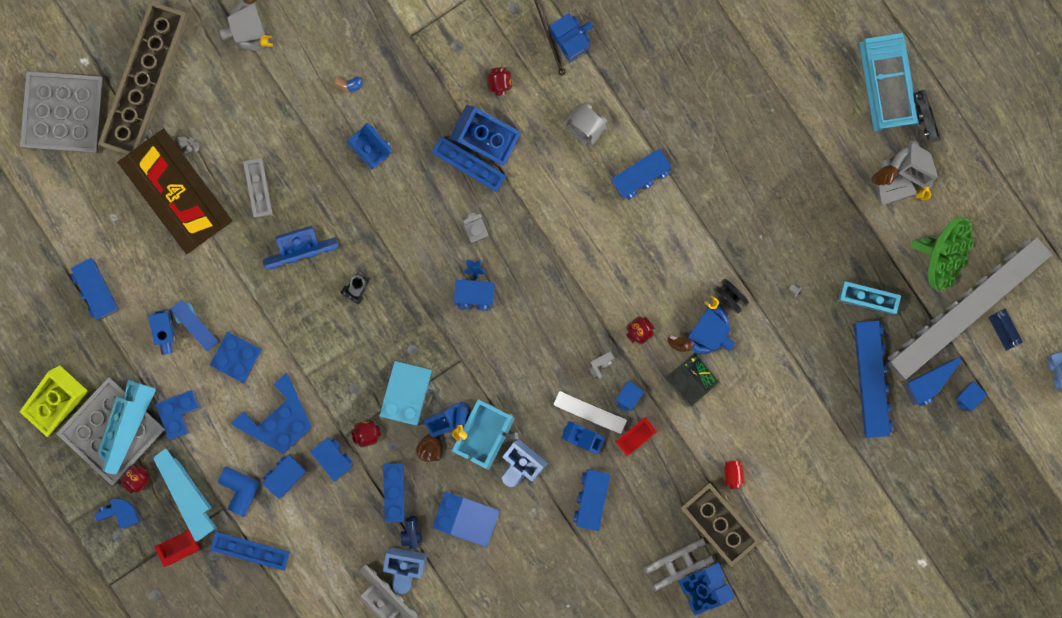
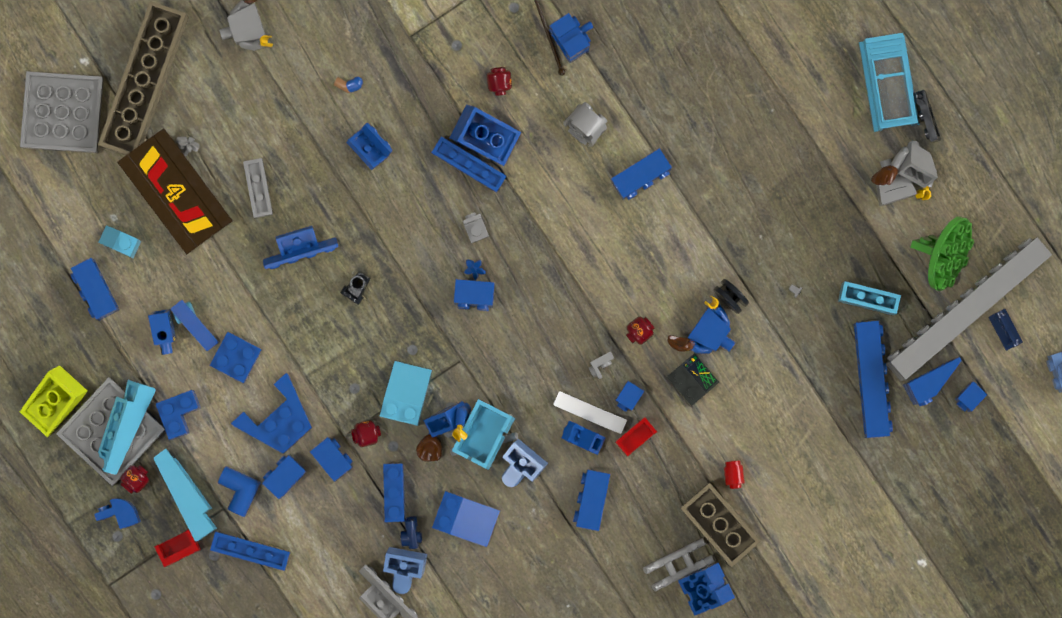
none -> medium azure slope [98,225,141,259]

